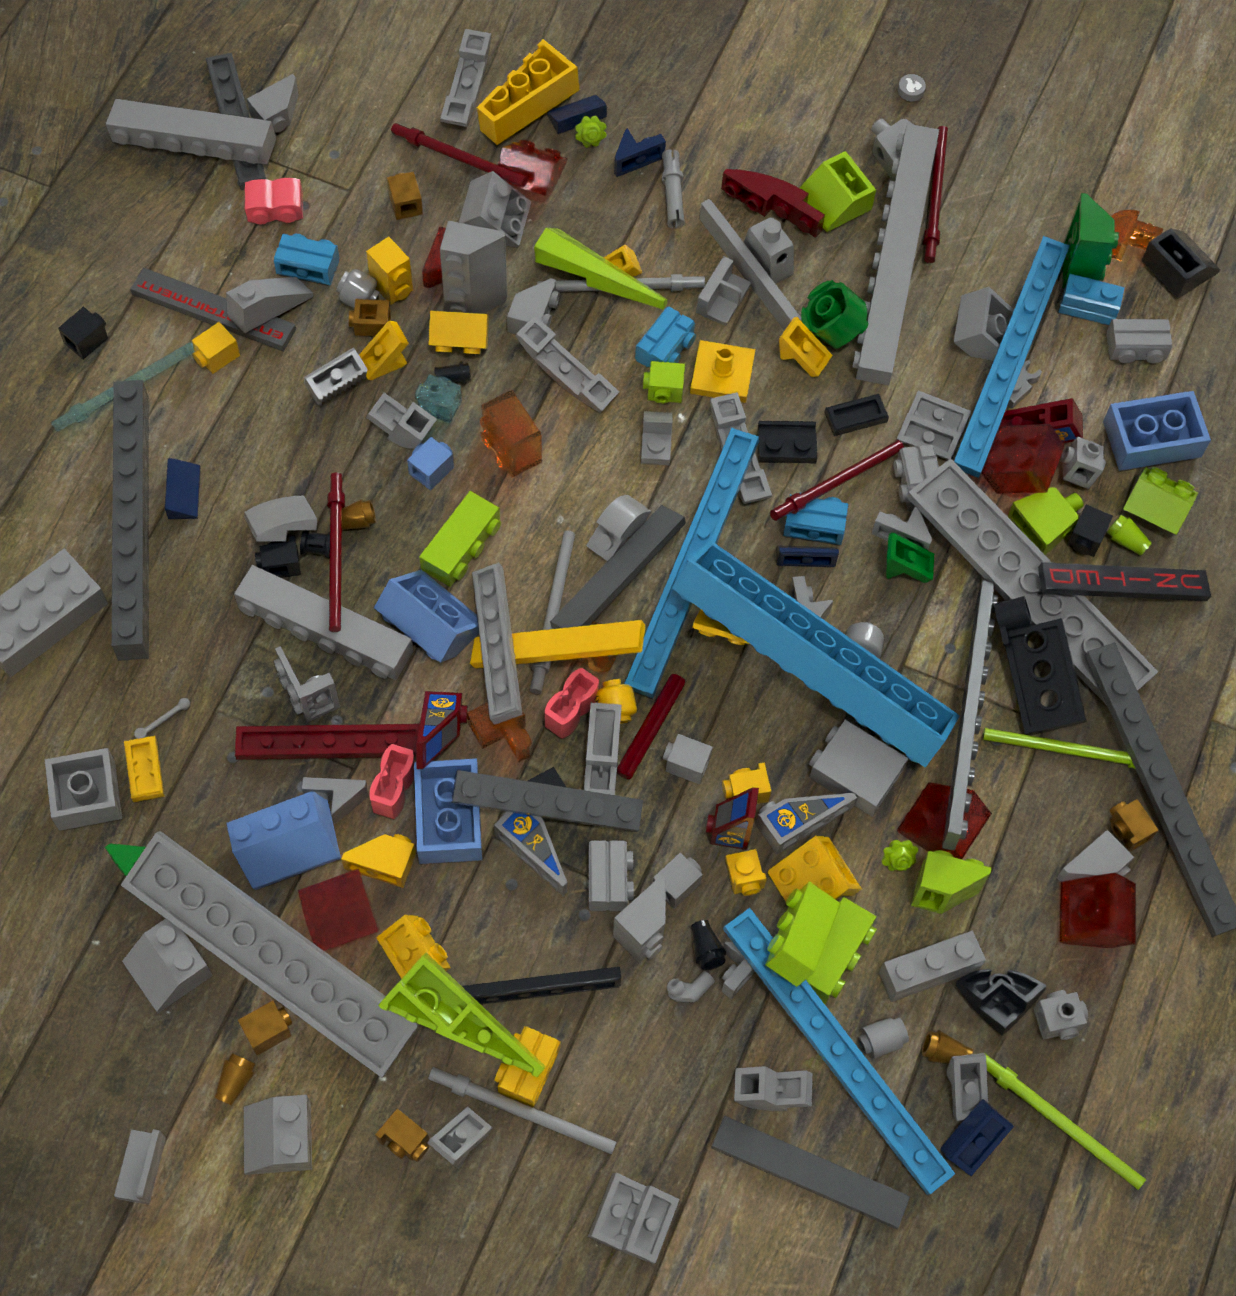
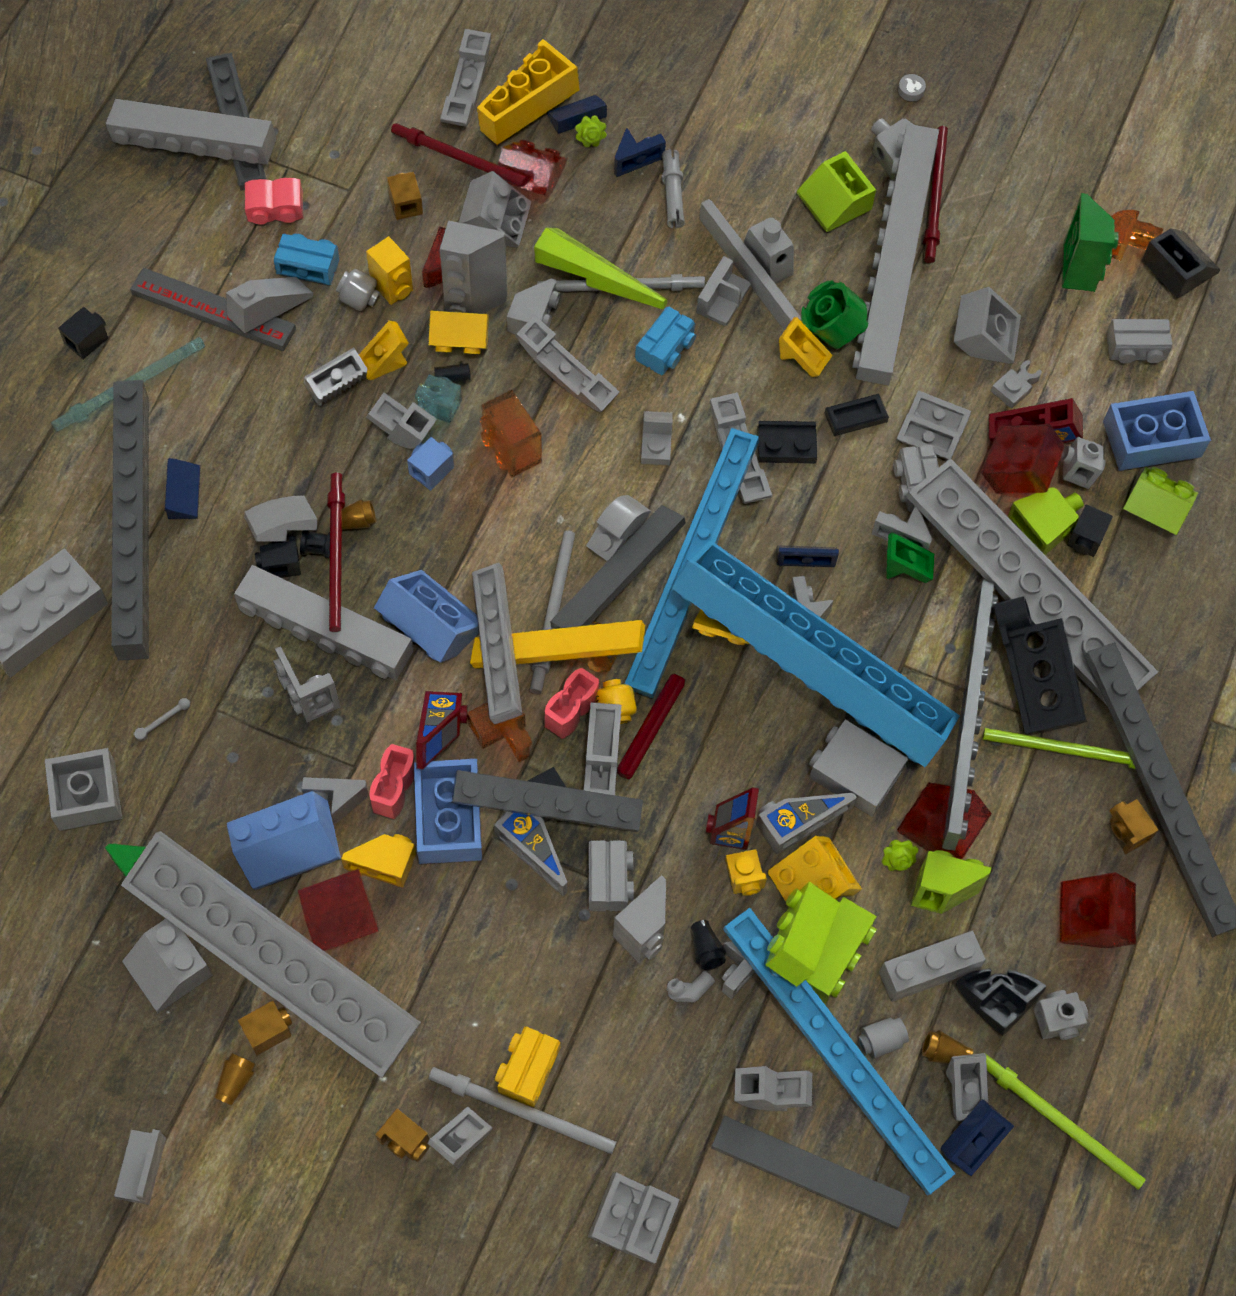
yellow plate [124,736,165,802] -> none
yellow brick [192,322,240,374] -> none
dark red plate [235,724,420,760] -> none
light grey slope [244,1095,312,1175] -> none
light grey slope [247,74,299,133] -> none
pearl gold brick [349,299,391,336] -> none
yellow bracket [376,915,451,979] -> none
lime wedge [378,953,546,1077] -> none
lime brick [419,491,501,587] -> none
black tile [462,966,621,1005] -> none
yellow slope [603,245,642,277] -> none
lime brick [643,361,685,404] -> none
light grey brick [653,853,703,909] -> none
light grey brick [663,734,713,784] -> none
yellow tile [690,340,756,403] -> none
dark red slope [721,169,825,238] -> none
yellow brick [722,762,771,804] -> none
dark red bar [770,440,904,521] -> none
dark azure brick [783,493,848,545] -> none
light grey head [845,622,884,659] -> none
dark azure plate [954,236,1070,478] -> none
black tile [1038,562,1212,601] -> none
light grey slope [1057,830,1134,886] -> none
dark azure brick [1058,274,1125,325] -> none
lime cone [1106,514,1152,556] -> none

